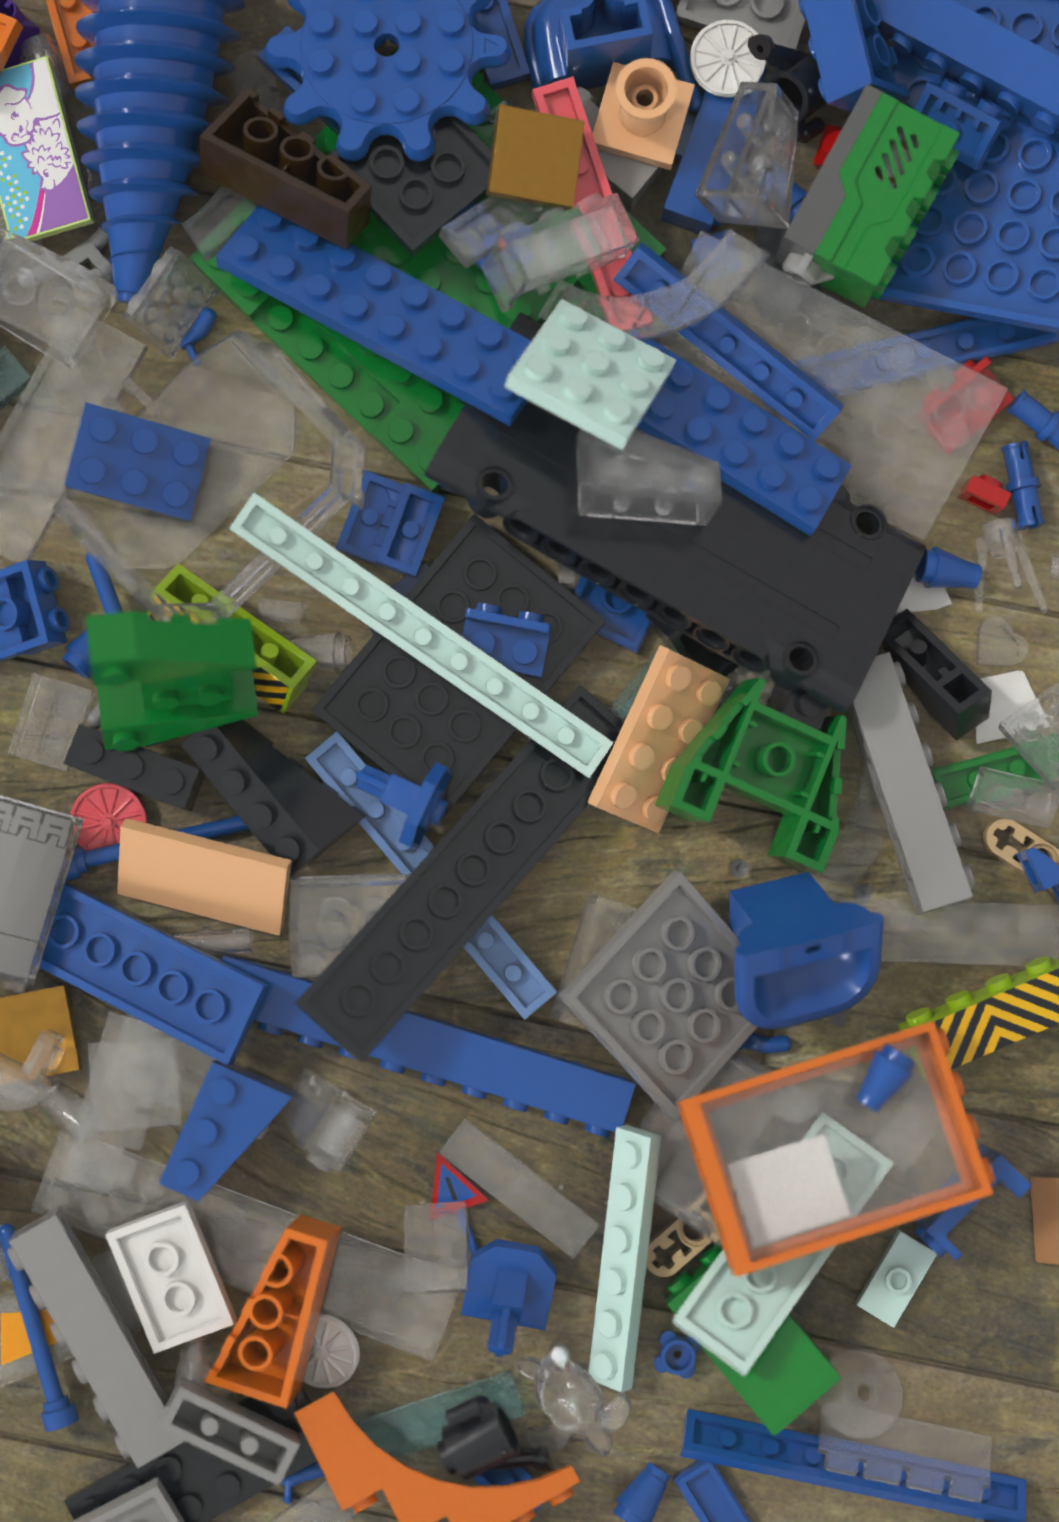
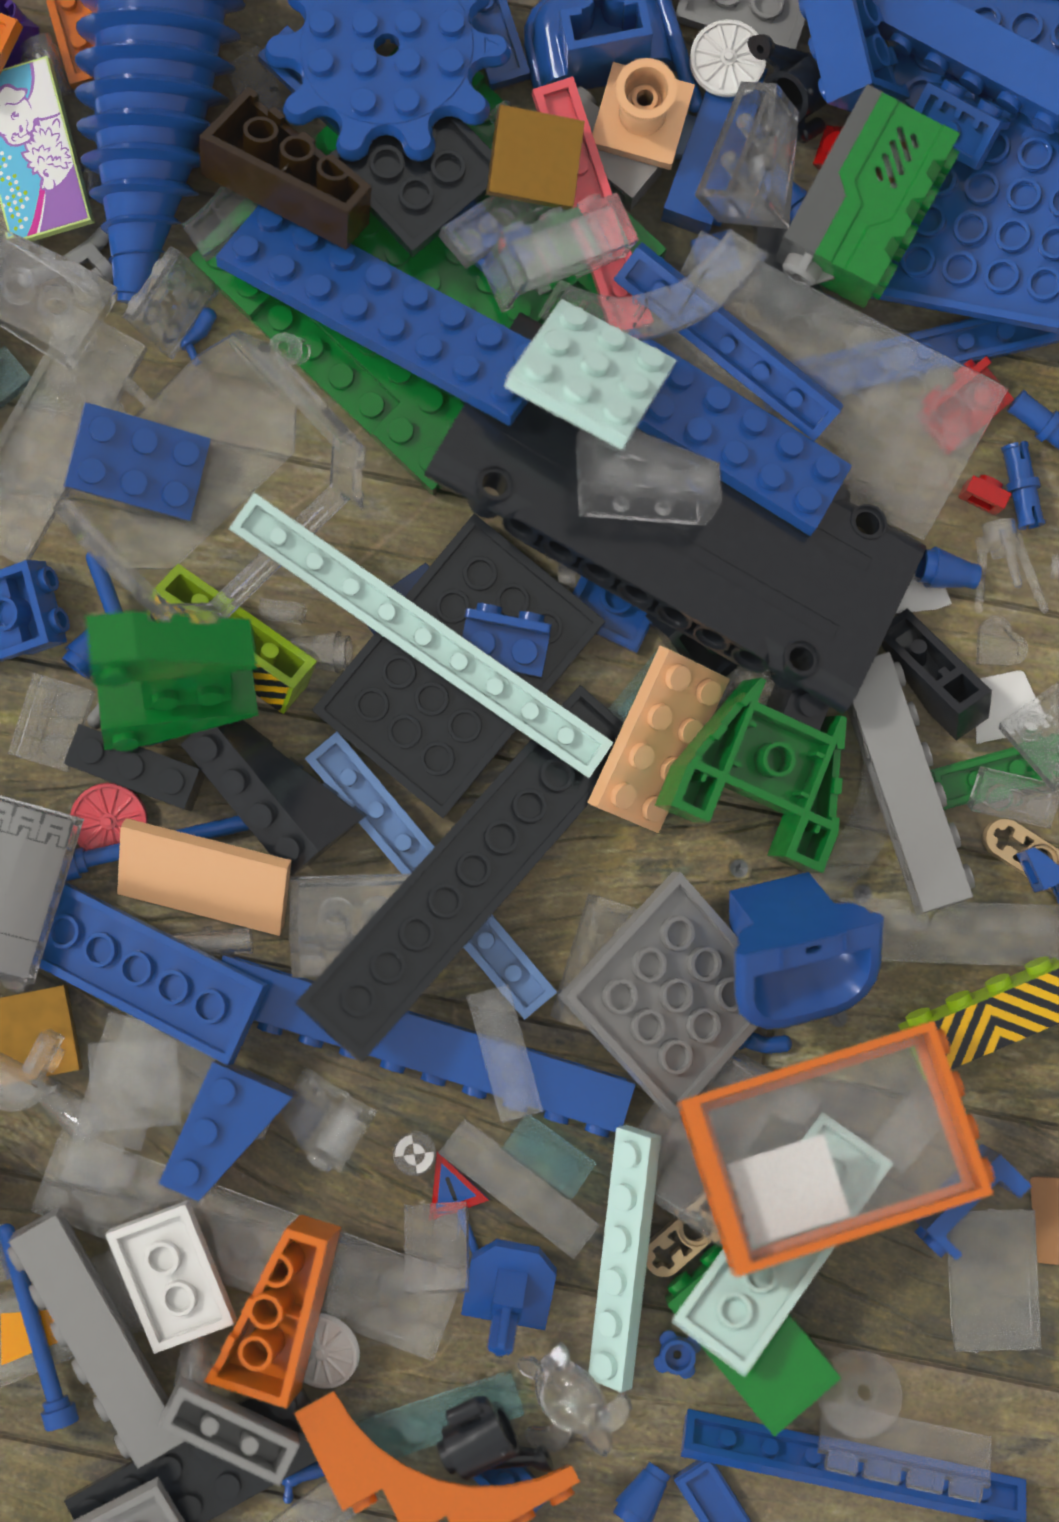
blue slope [335,470,445,577] -> none
blue piece [356,762,454,849] -> none
blue cone [855,1043,916,1113] -> none
light aqua plate [855,1229,937,1328] -> none
none -> clear pin [268,332,311,367]
none -> clear tile [393,1131,436,1176]
none -> clear plate [467,984,543,1123]
none -> clear light blue plate [500,1112,597,1200]
none -> clear piece [947,1209,1041,1353]

